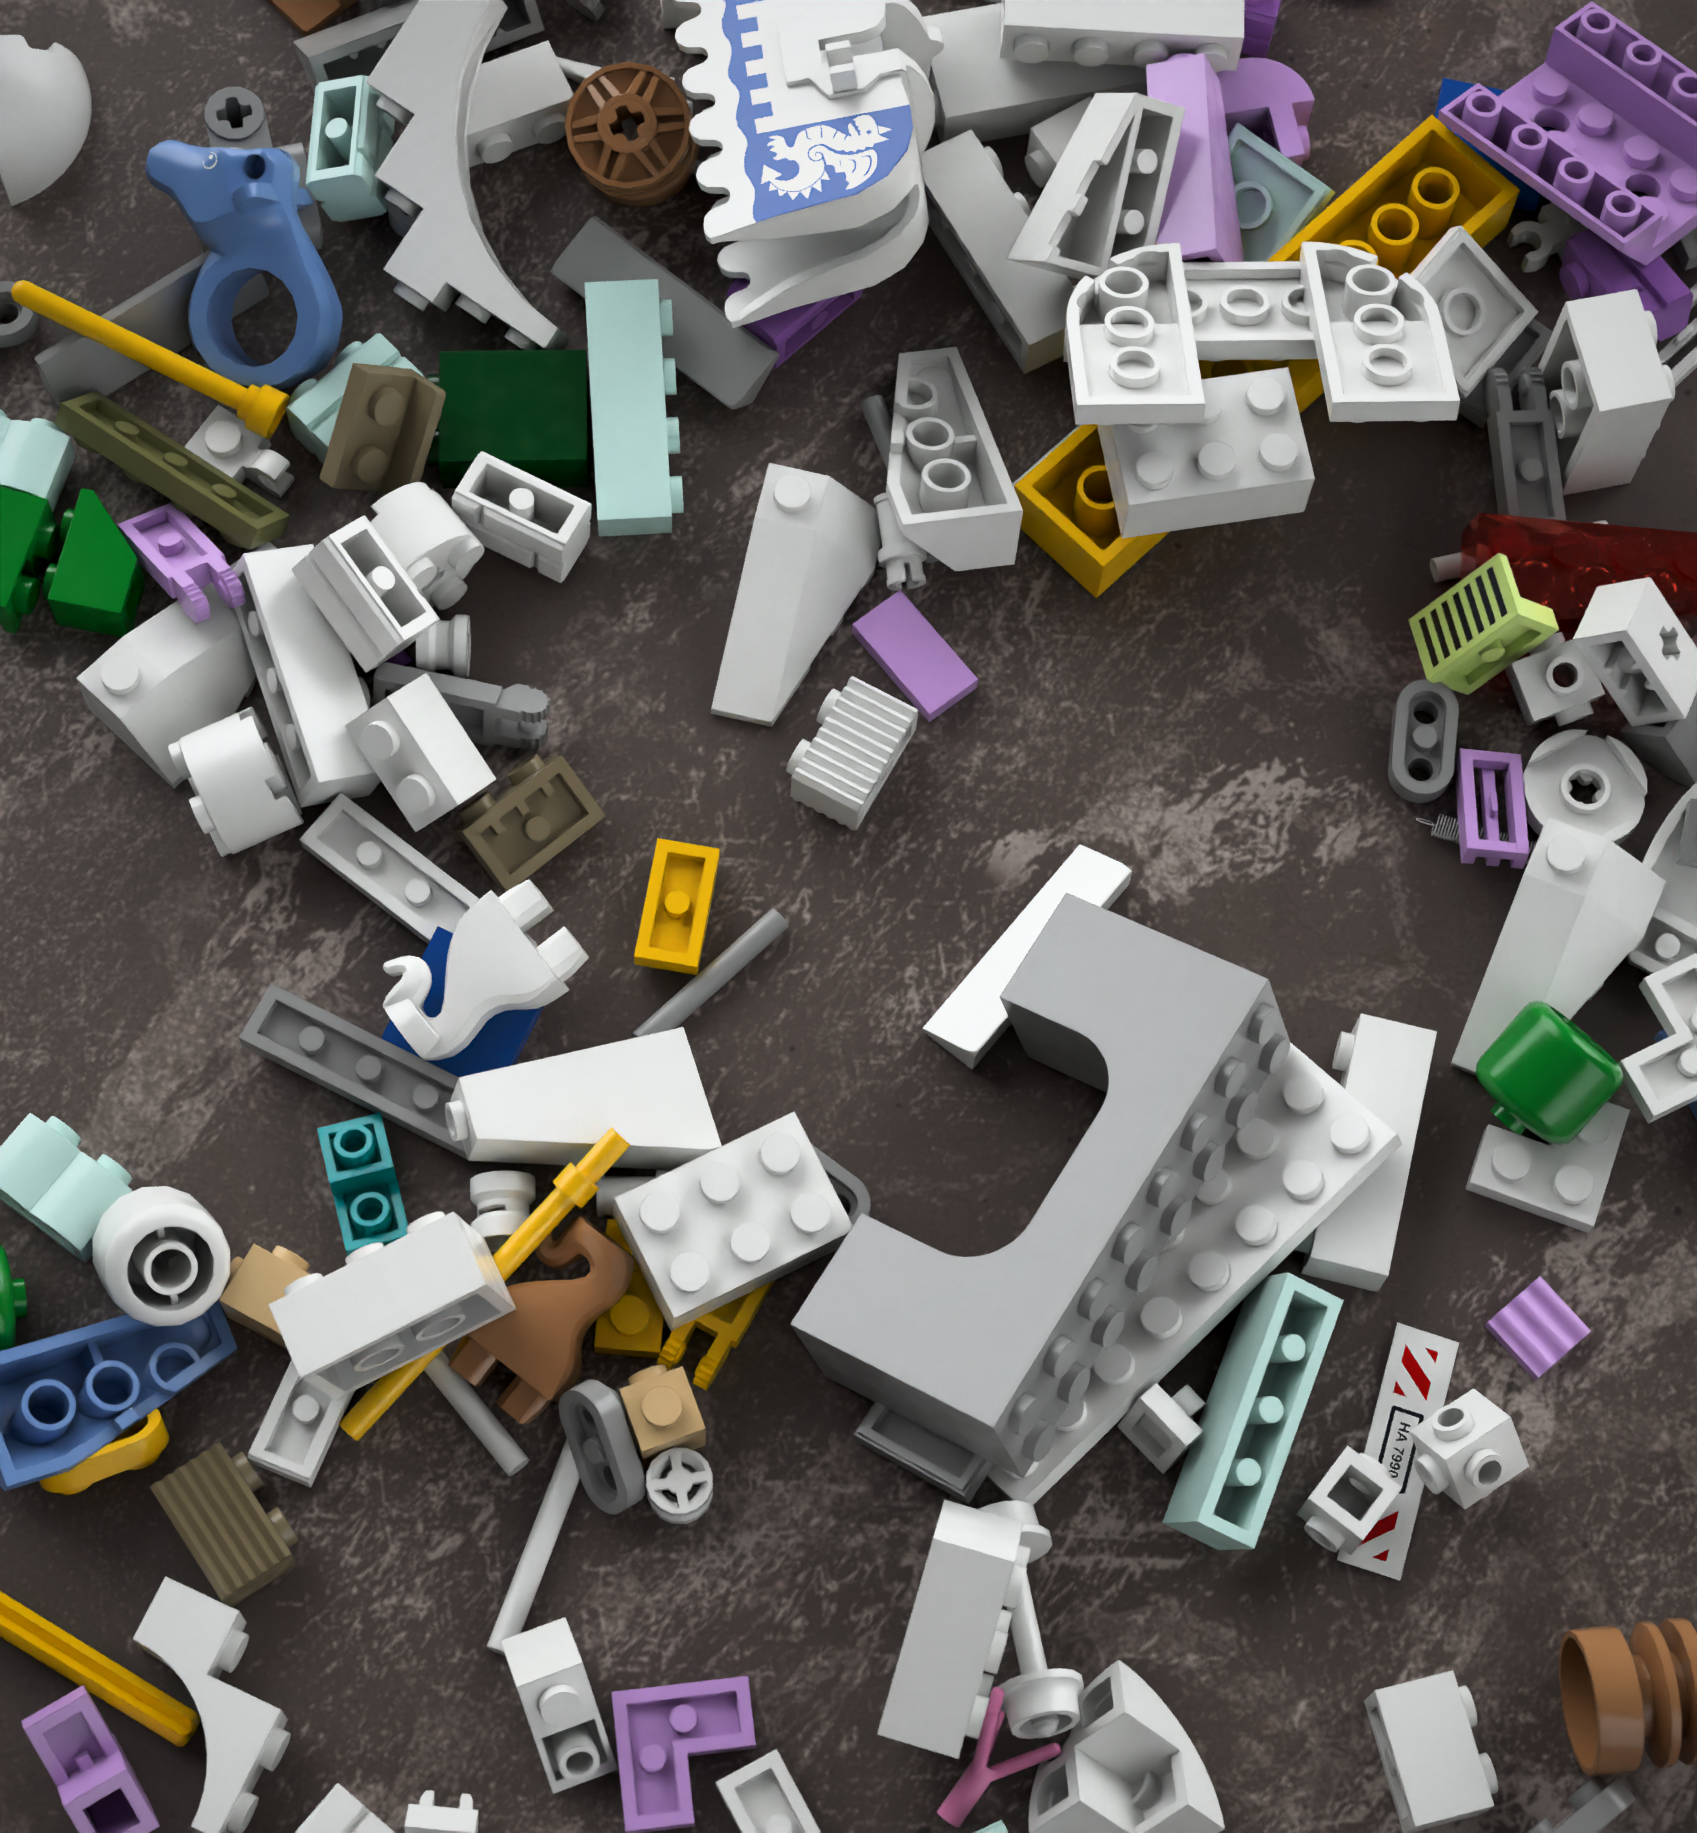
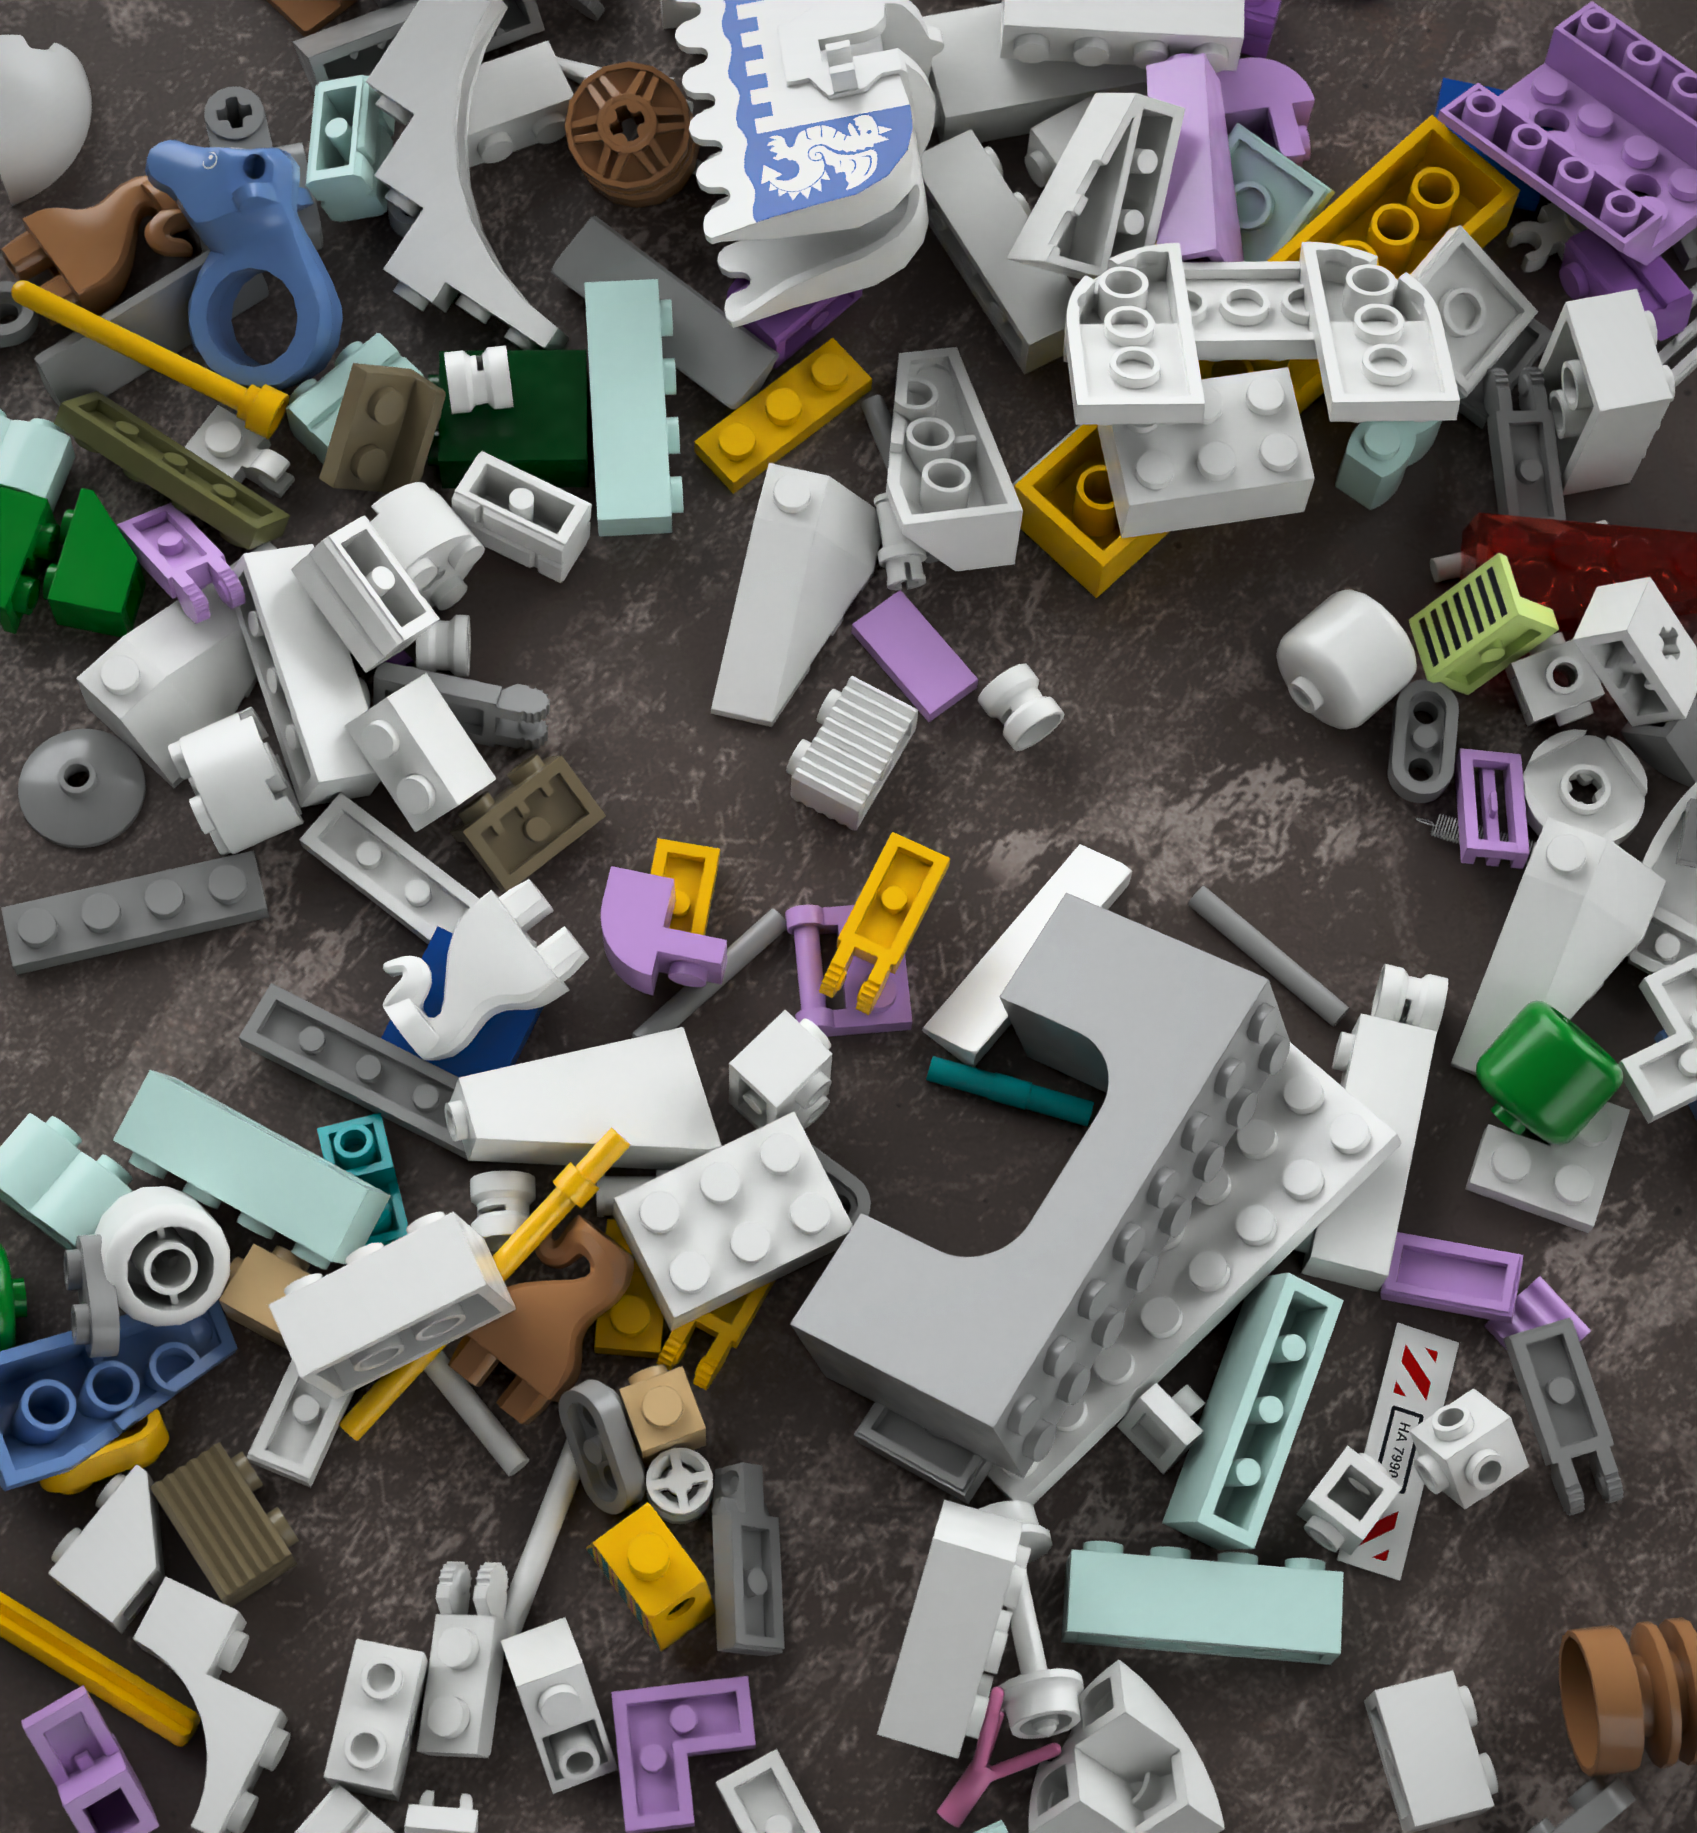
none -> medium nougat hips [1,176,193,326]
none -> light grey plate [1,850,269,975]
none -> light grey dish [18,729,146,848]
none -> white slope [48,1464,165,1634]
none -> light grey plate [63,1234,120,1358]
none -> light aqua brick [113,1070,391,1270]
none -> white brick [324,1639,429,1801]
none -> white hinge [417,1561,509,1758]
none -> white wheel [444,345,514,414]
none -> yellow torso [586,1502,716,1652]
none -> lavender brick [601,866,727,996]
none -> yellow plate [694,338,872,494]
none -> light grey hinge [712,1462,785,1656]
none -> white brick [729,1010,832,1129]
none -> lavender plate [785,905,912,1037]
none -> yellow hinge [819,832,950,1015]
none -> teal piece [926,1056,1094,1127]
none -> white wheel [978,663,1064,751]
none -> light aqua brick [1061,1541,1343,1665]
none -> light grey bar [1188,886,1350,1027]
none -> white head [1276,589,1417,729]
none -> light aqua brick [1335,421,1442,510]
none -> white wheel [1371,964,1448,1032]
none -> lavender tile [1381,1232,1523,1324]
none -> light grey hinge [1503,1318,1624,1516]

